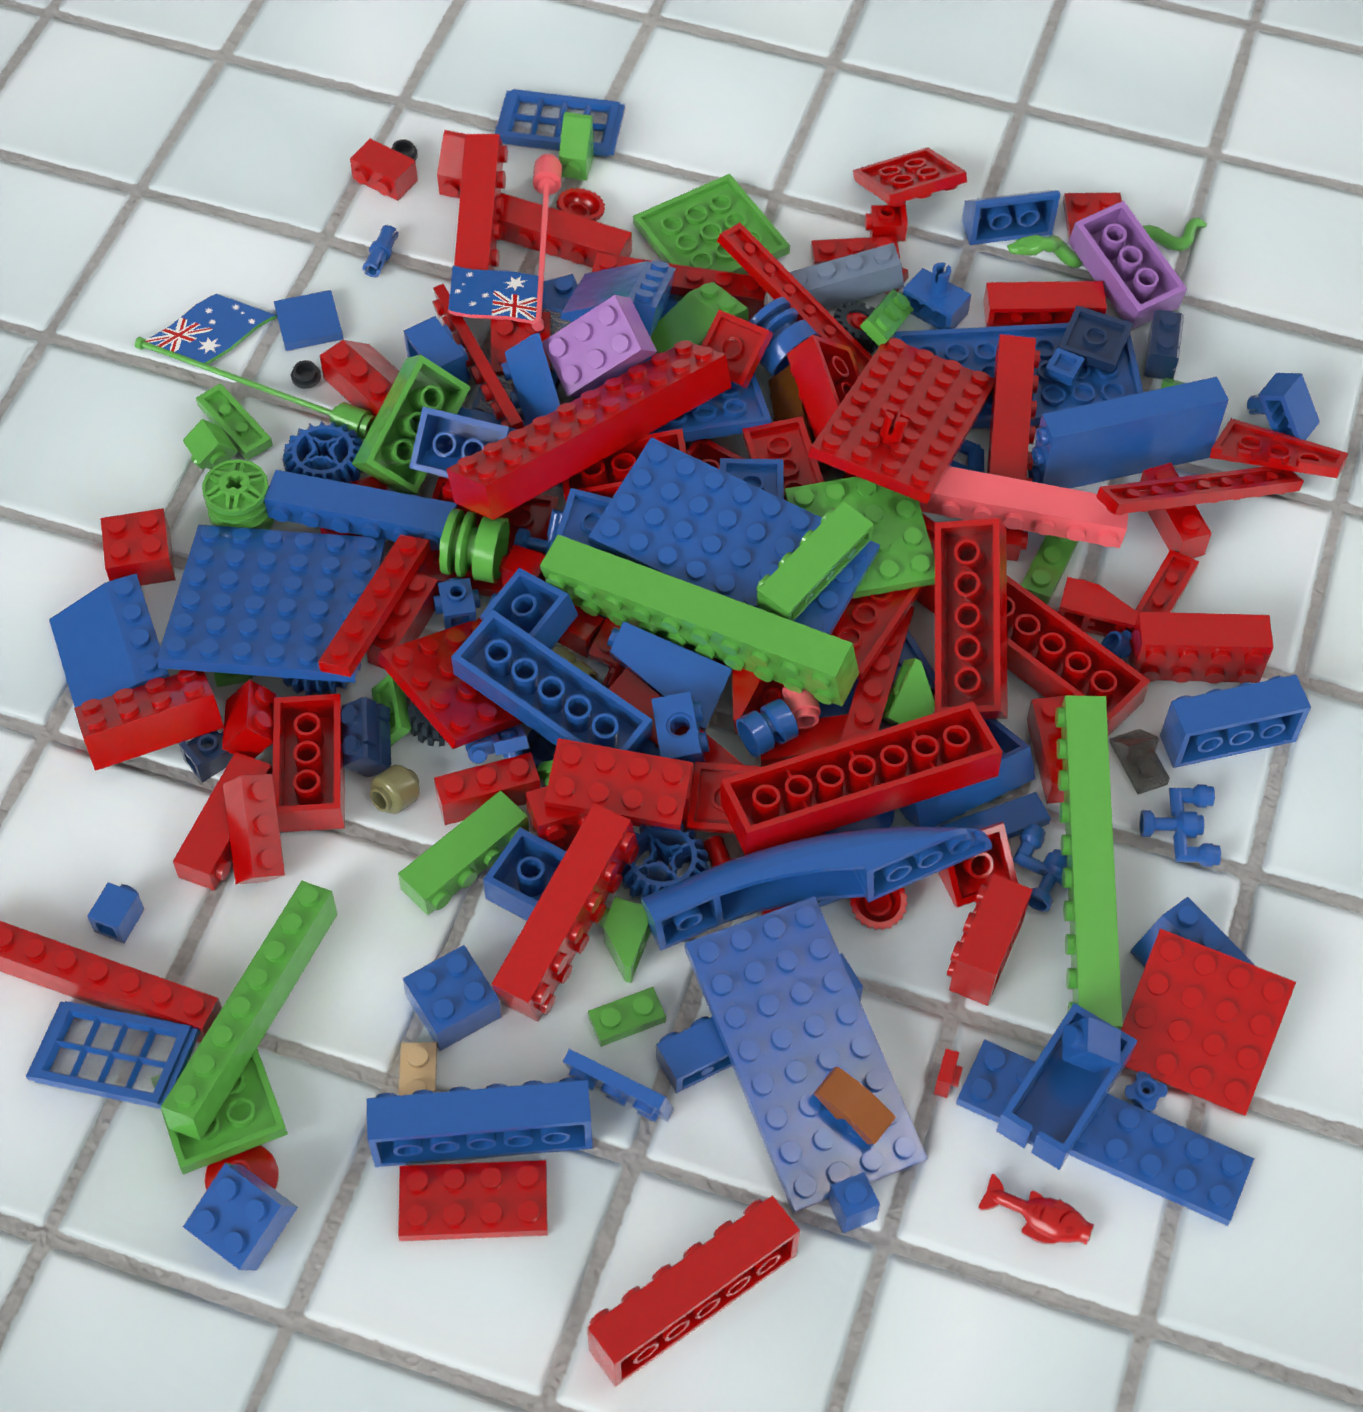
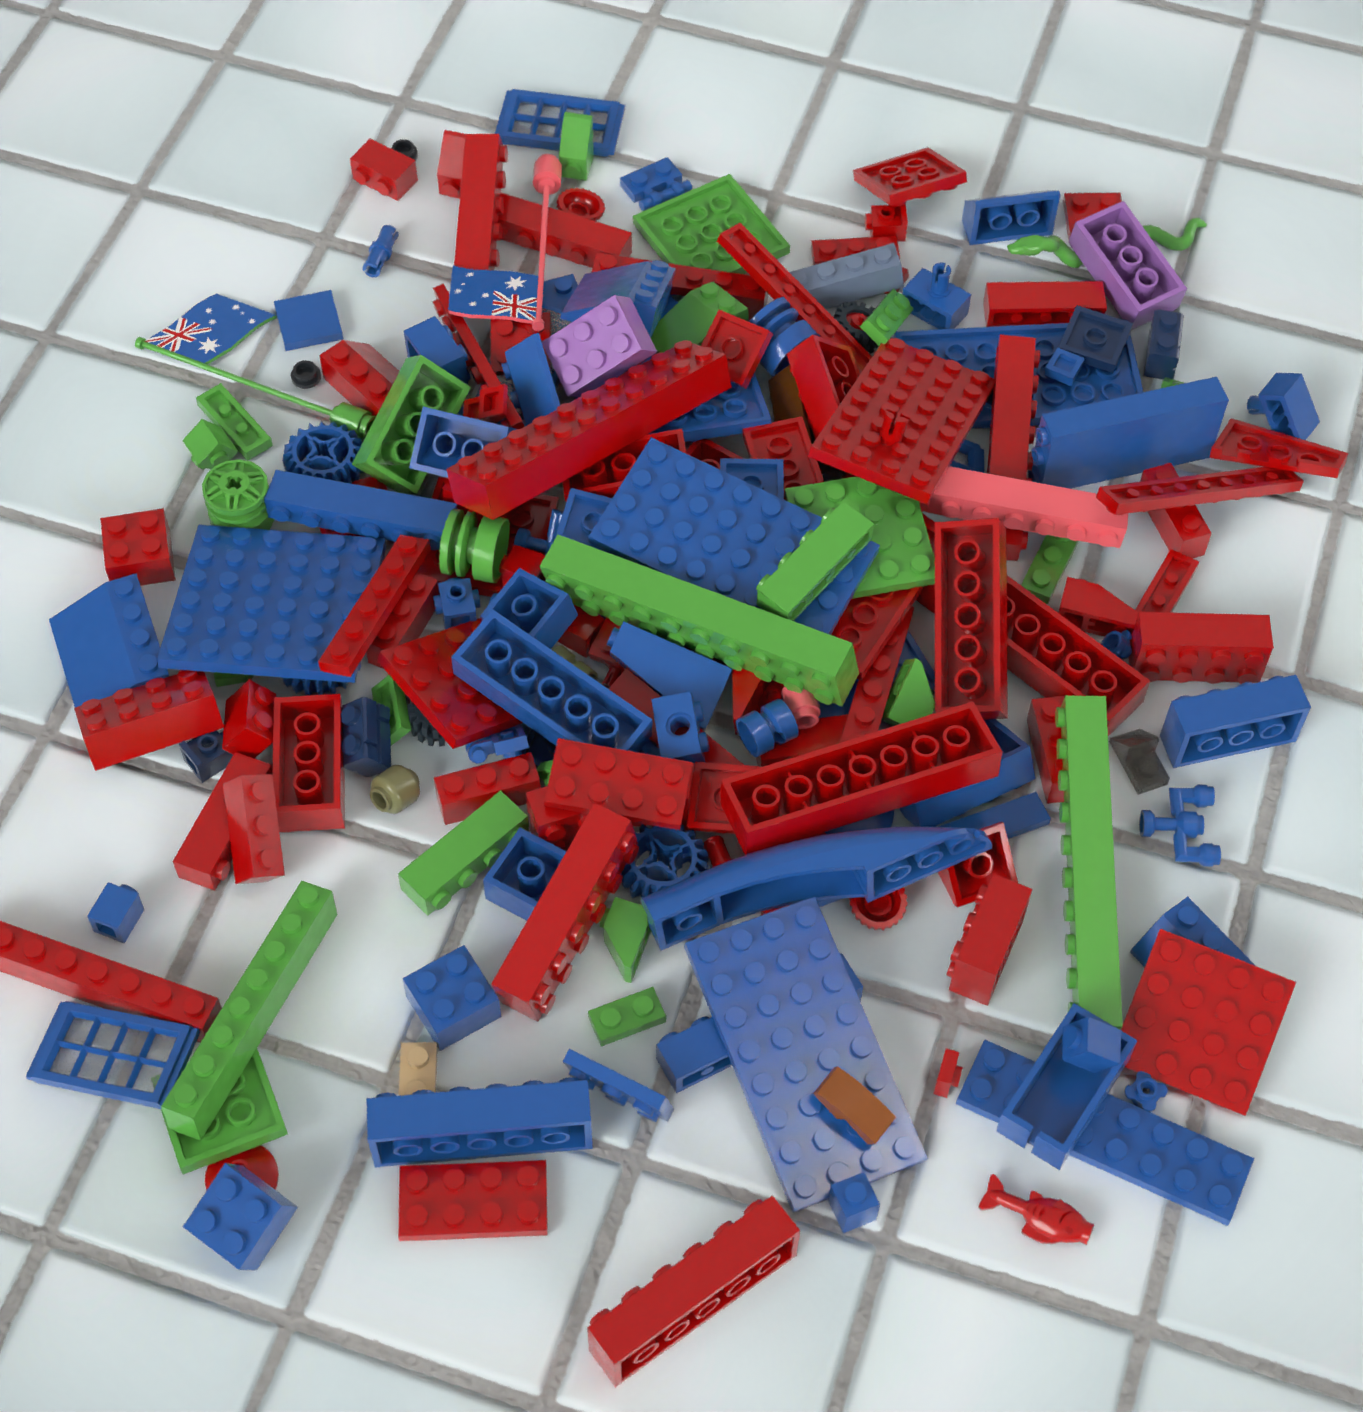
blue piece [1013,824,1068,912] -> none
none -> red slope [463,384,508,424]
none -> blue plate [620,157,693,211]

